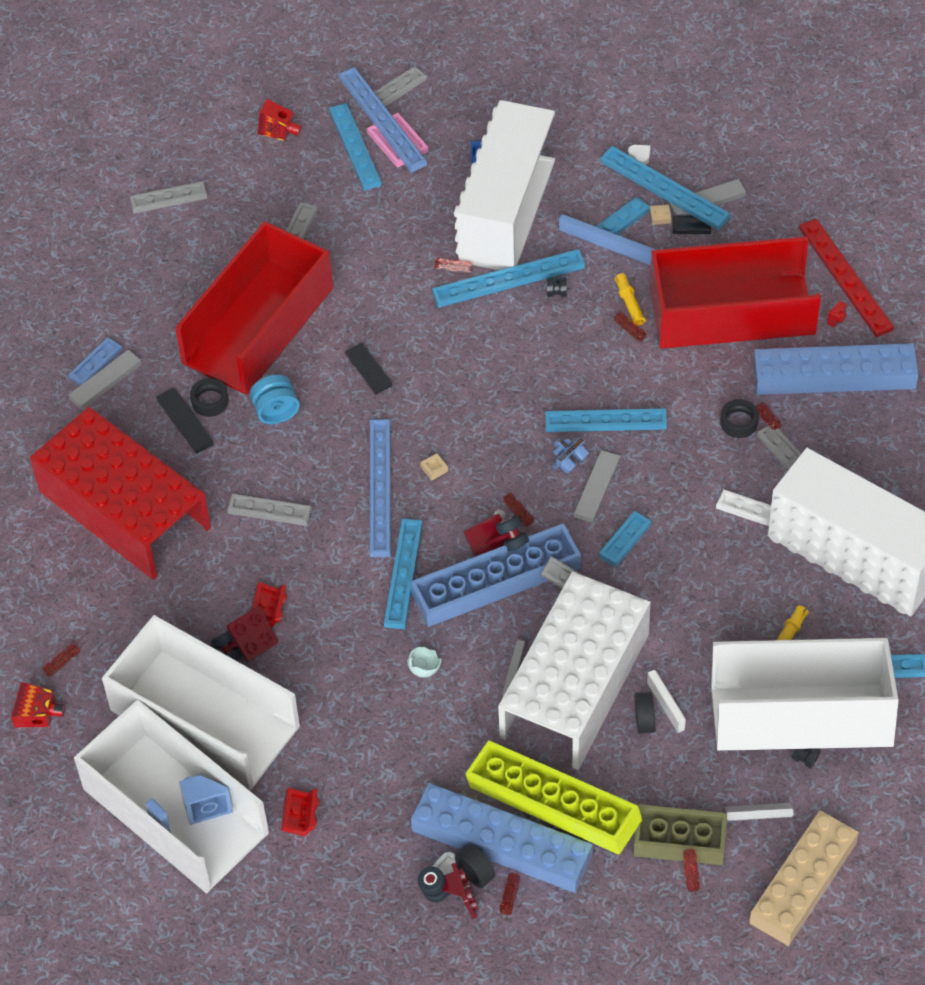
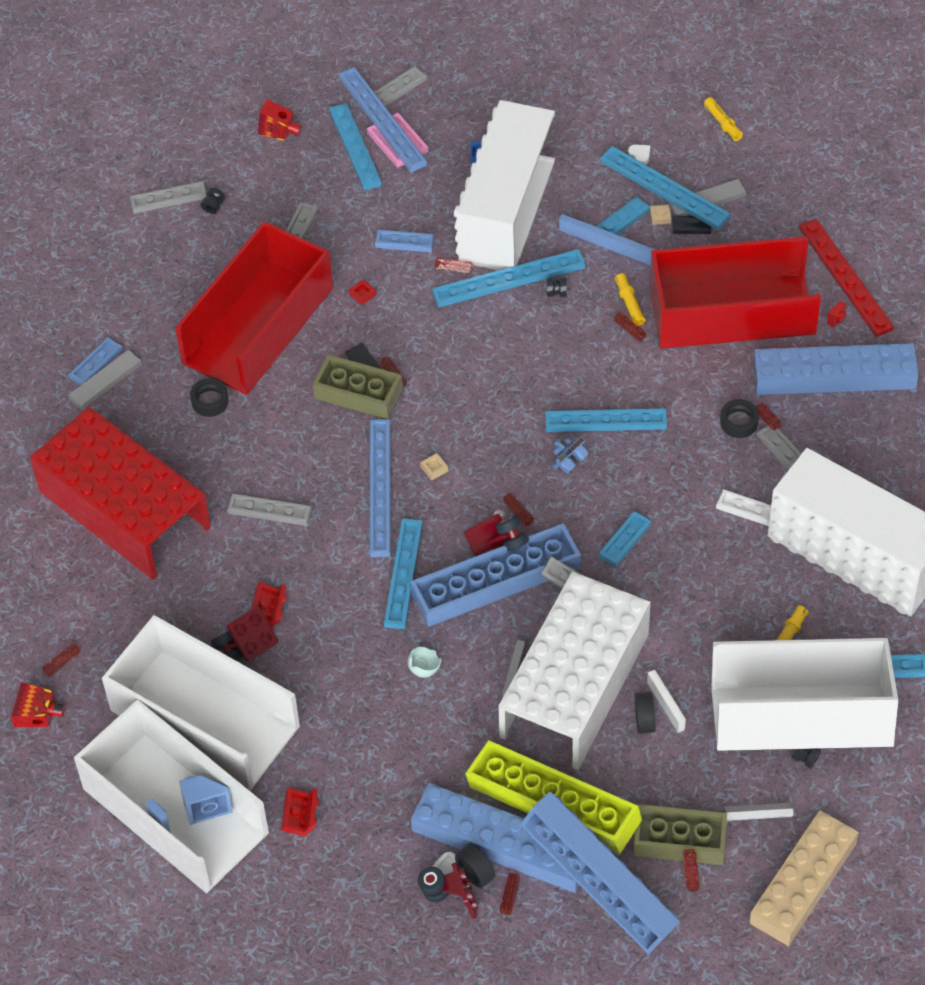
black tile [156,388,214,454] -> none
dark azure wheel [250,375,300,424] -> none
light grey tile [574,450,620,523] -> none
none -> black wheel [200,188,225,214]
none -> olive brick [313,354,403,419]
none -> red plate [348,280,376,305]
none -> medium blue tile [375,229,435,252]
none -> clear red axle [380,357,407,388]
none -> medium blue brick [520,792,680,955]
none -> yellow pin [704,97,743,141]

